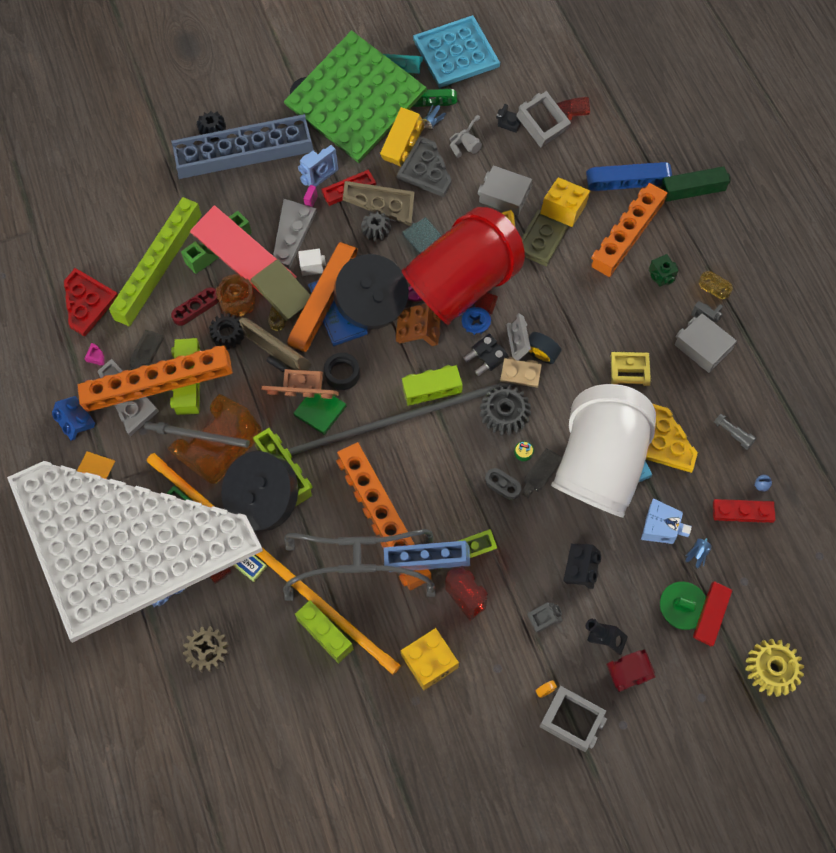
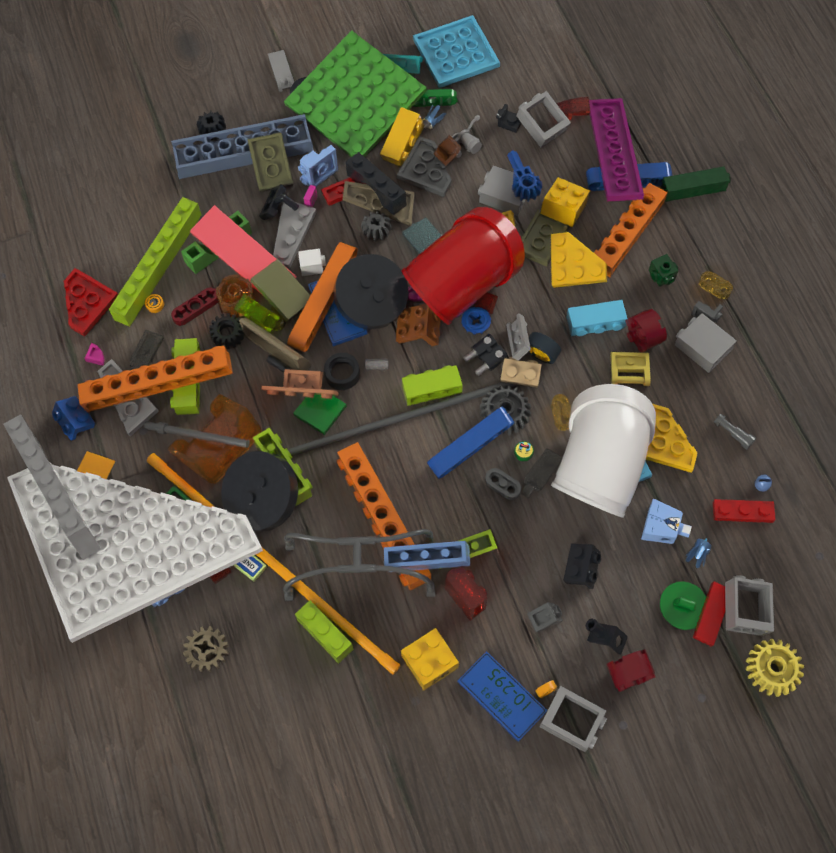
none -> light grey arch [3,414,101,560]
none -> light orange tile [145,294,164,313]
none -> clear neon green brick [234,294,280,333]
none -> olive tile [247,132,293,192]
none -> black plate [259,184,299,220]
none -> light grey hinge [268,50,294,92]
none -> black arch [345,152,407,215]
none -> clear pin [365,357,389,371]
none -> blue beam [427,406,515,479]
none -> reddish brown panel [434,135,461,166]
none -> blue tile [457,651,548,742]
none -> blue gear [507,150,542,202]
none -> yellow plate [551,232,607,288]
none -> clear yellow beam [551,394,571,431]
none -> medium azure brick [566,300,627,336]
none -> magenta plate [588,98,644,202]
none -> dark red brick [626,309,667,353]
none -> light grey window [725,576,774,636]

